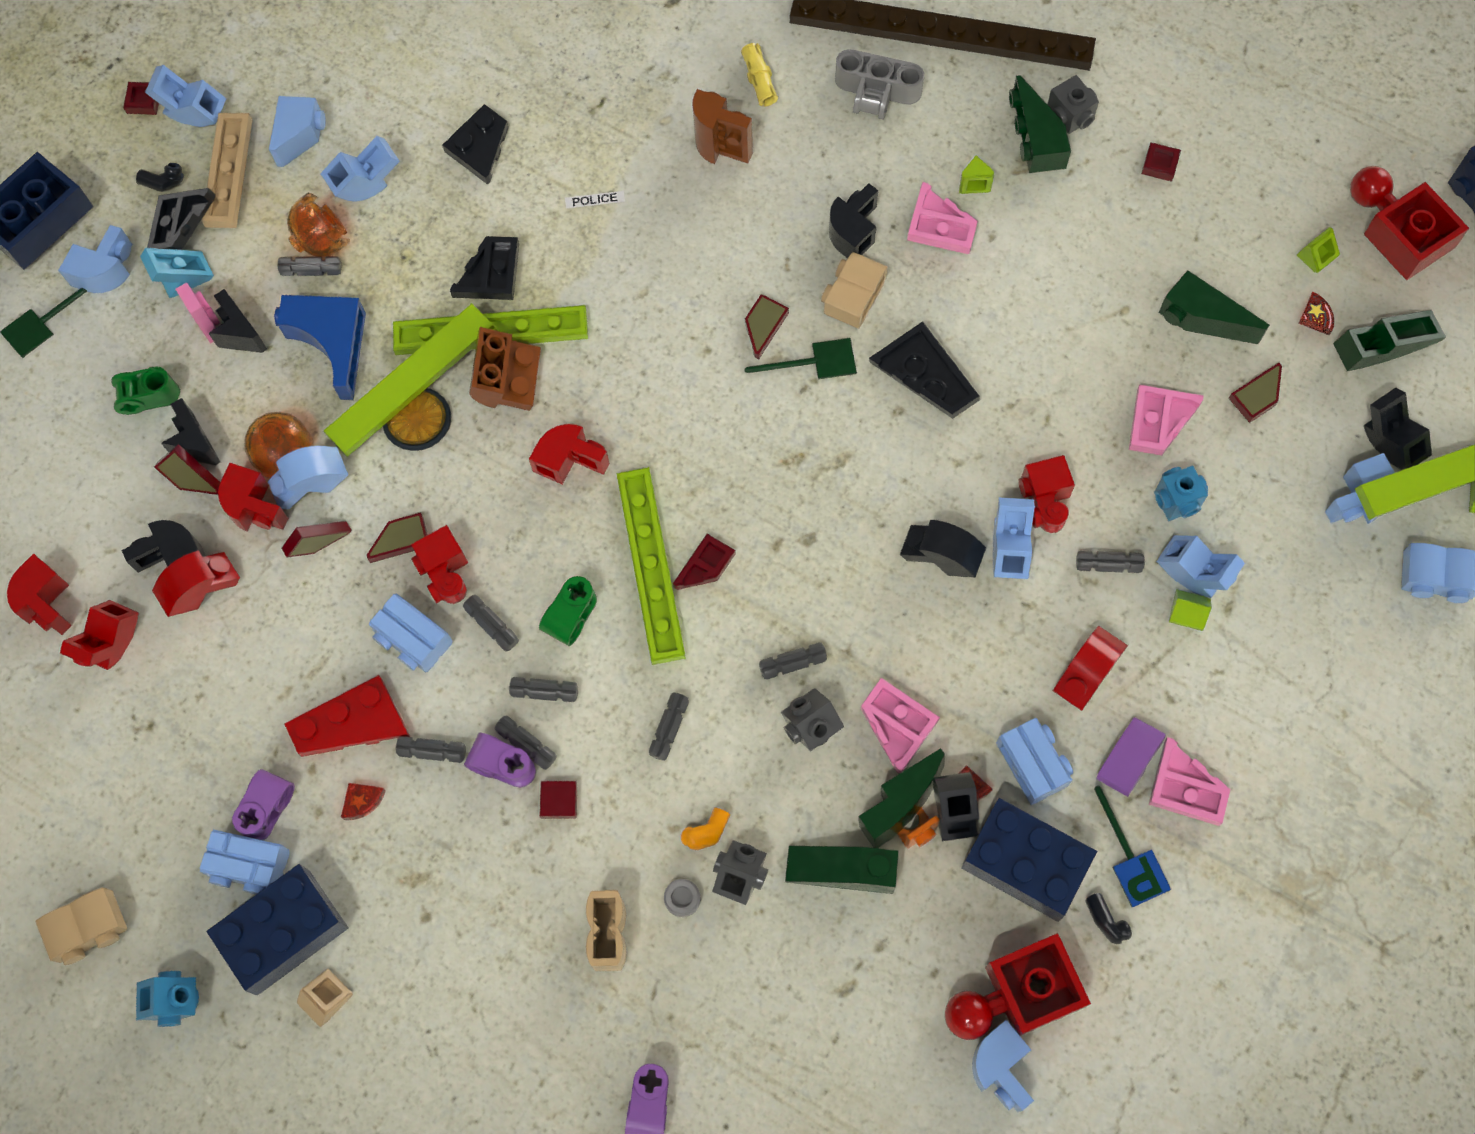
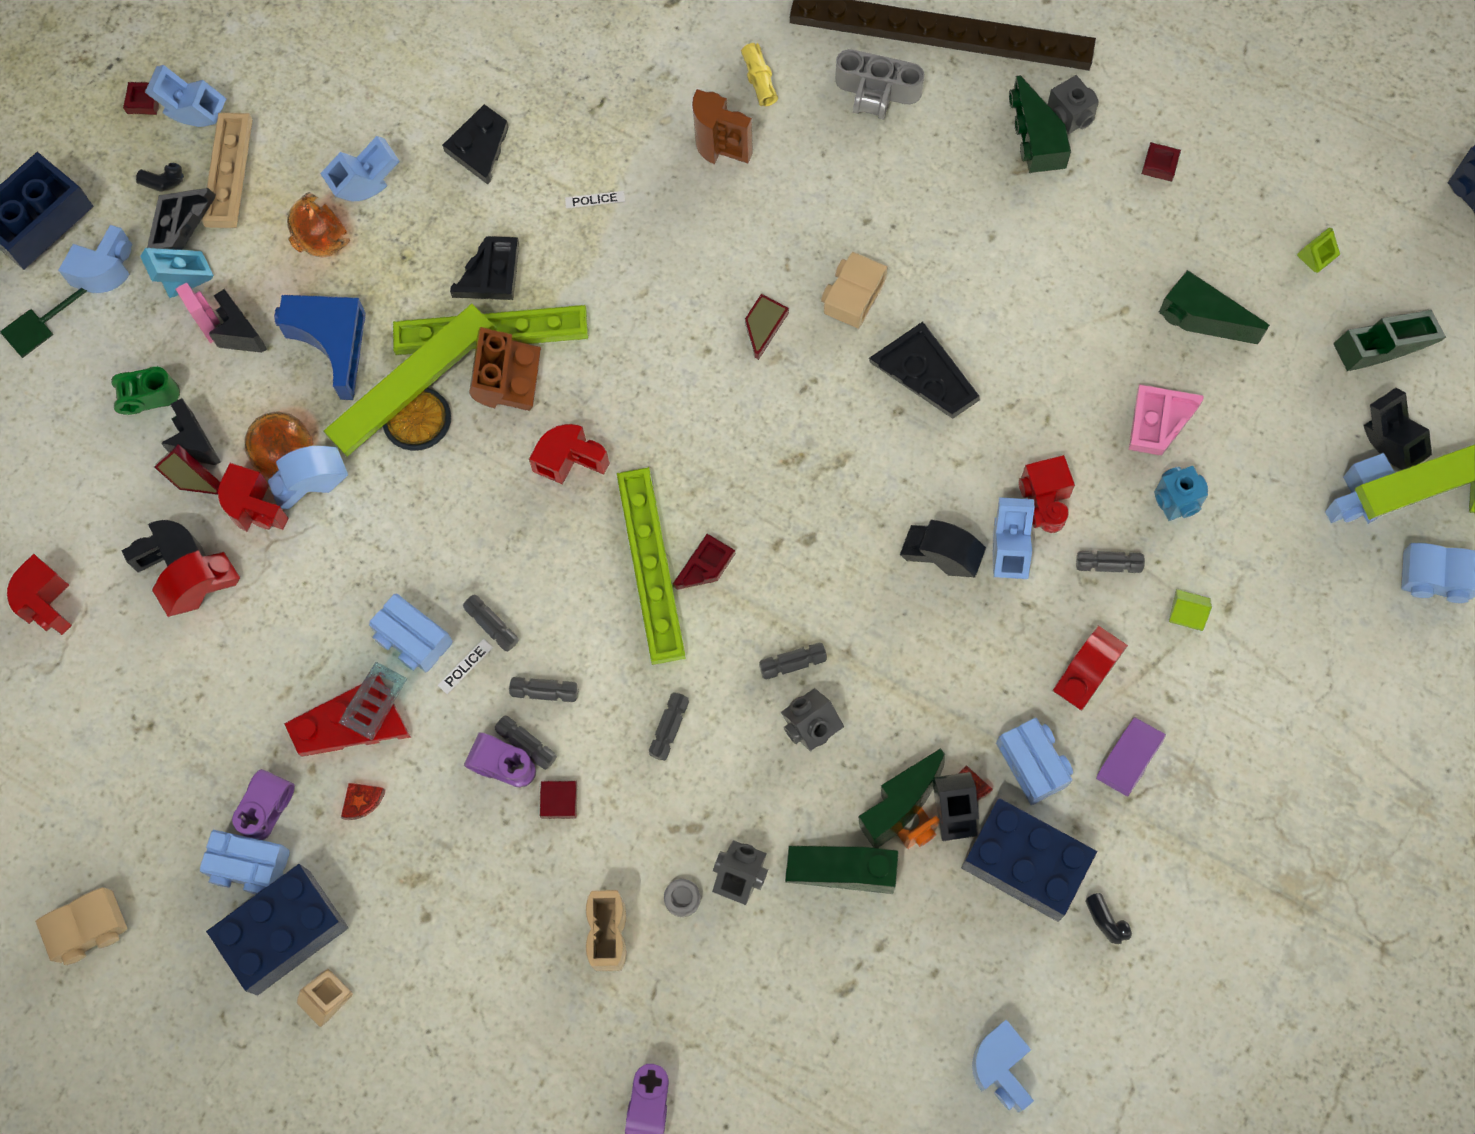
red brick [60,600,139,670] -> none
dark azure brick [136,971,199,1027] -> none
light blue slope [269,96,326,167] -> none
dark grey axle [277,256,342,276] -> none
dark red tile [281,521,352,558] -> none
olive tile [367,512,428,563] -> none
dark grey axle [396,736,466,763] -> none
red brick [411,525,468,604] -> none
green piece [539,576,597,646] -> none
light orange arm [681,807,730,850] -> none
dark green piece [744,338,857,379] -> none
black brick [829,183,878,259] -> none
bright pink wing [861,678,940,774] -> none
bright pink wing [907,182,978,254] -> none
red brick [945,933,1091,1040] -> none
lime slope [959,155,994,194] -> none
piece [1094,786,1171,907] -> none
bright pink wing [1149,737,1231,826] -> none
light blue brick [1156,535,1245,598] -> none
olive tile [1229,363,1282,423] -> none
clear red tile [1299,292,1334,335] -> none
red brick [1350,166,1469,281] -> none
none -> clear light blue slope [339,662,408,740]
none -> white sticker [437,639,493,694]

